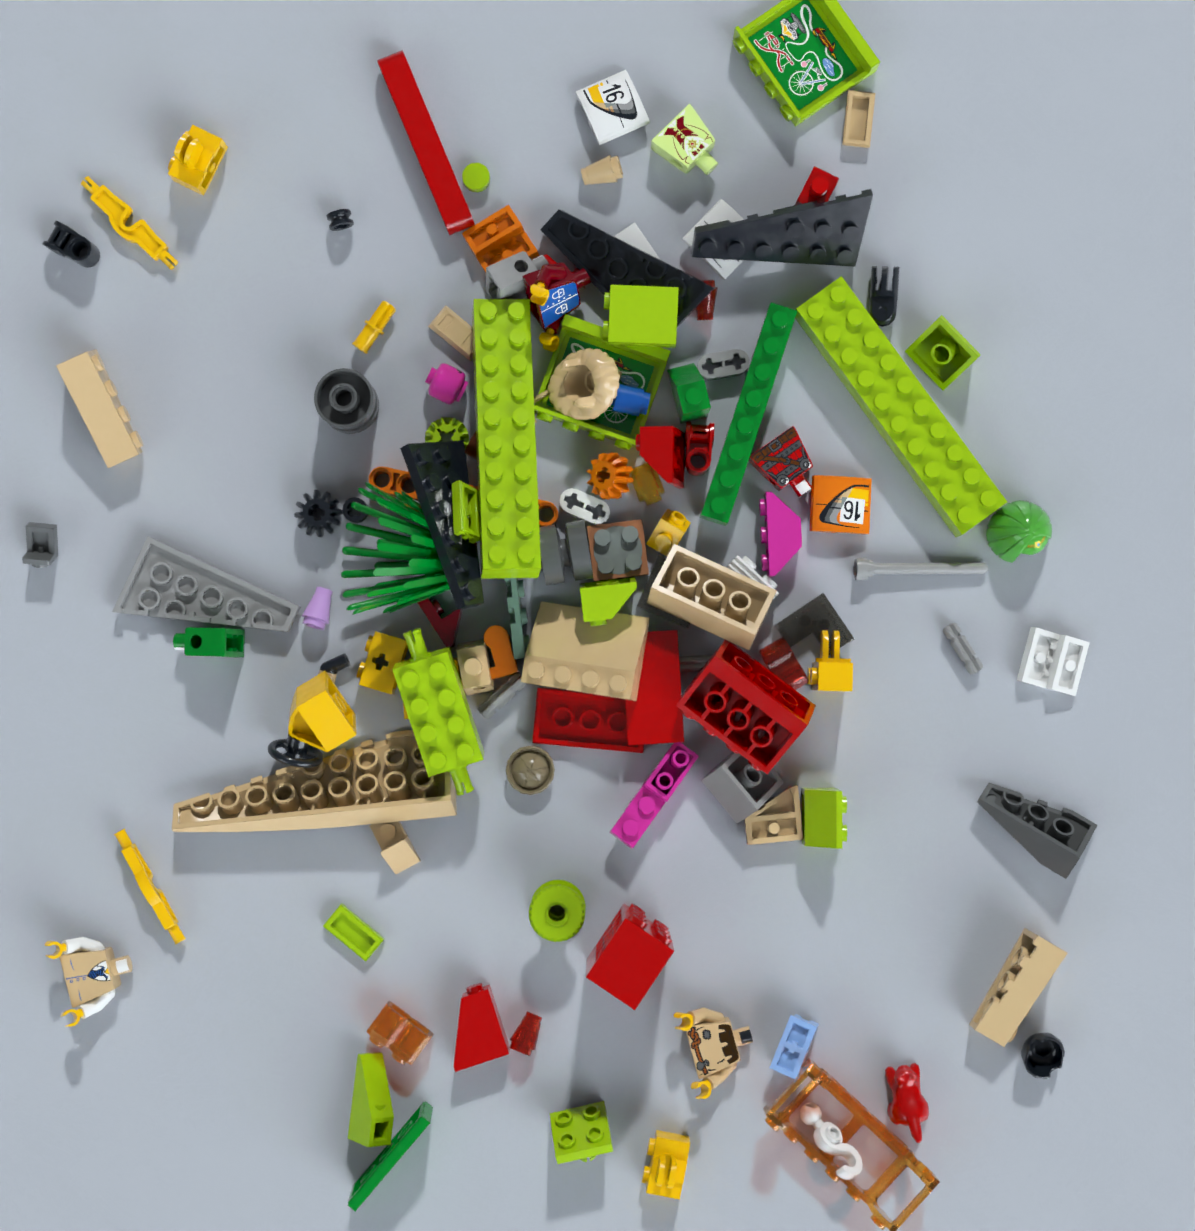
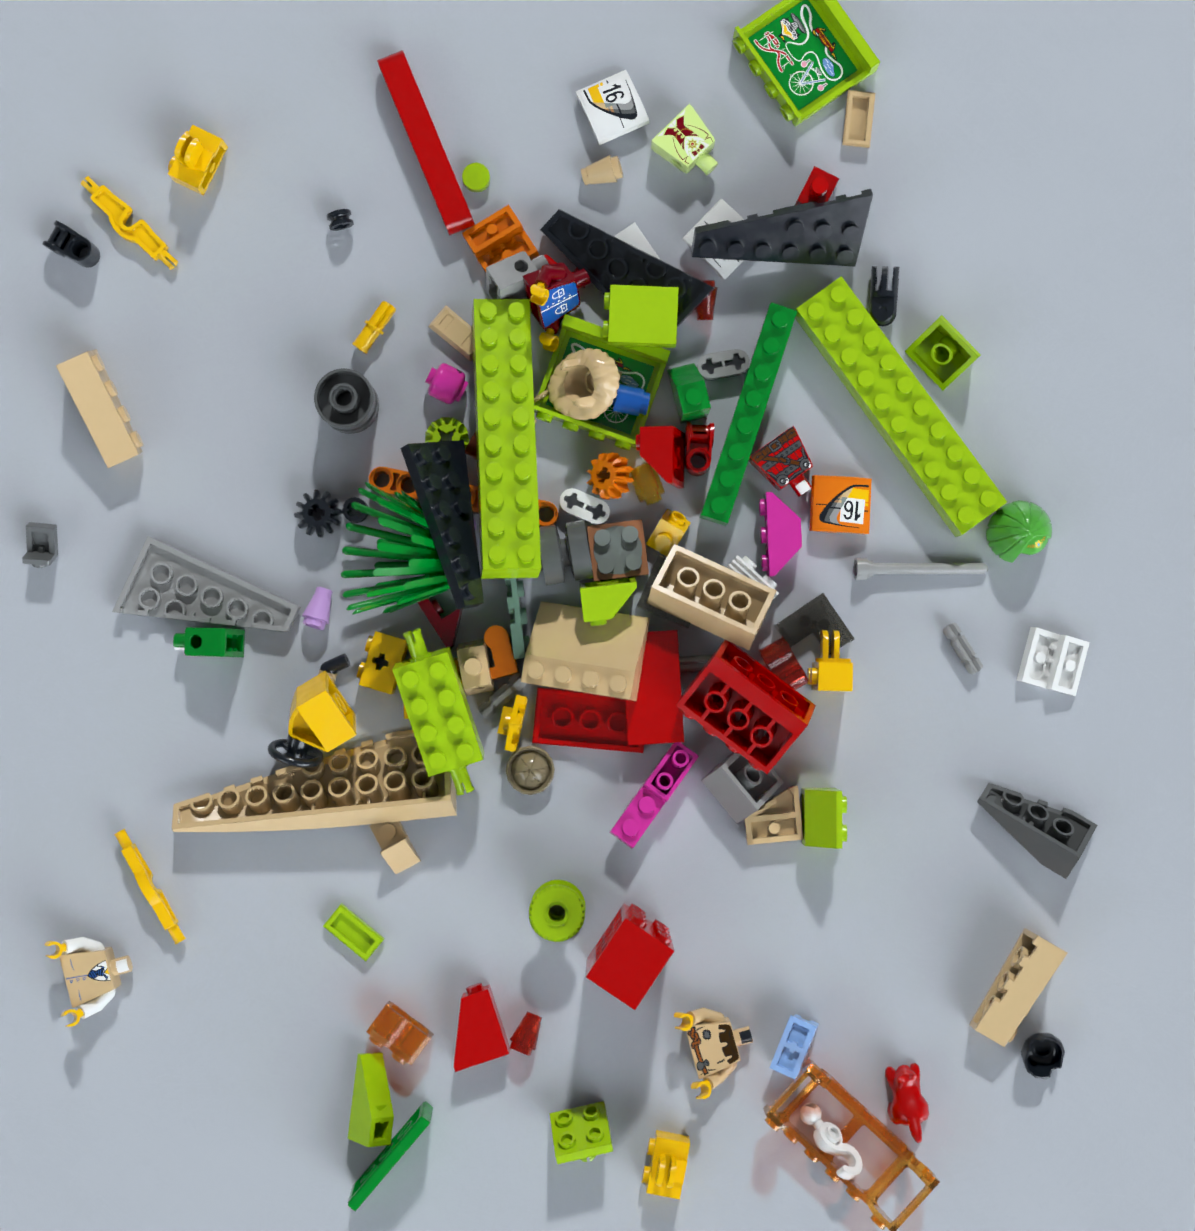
lime tile [452,480,481,543] -> none
none -> yellow plate [497,695,528,752]

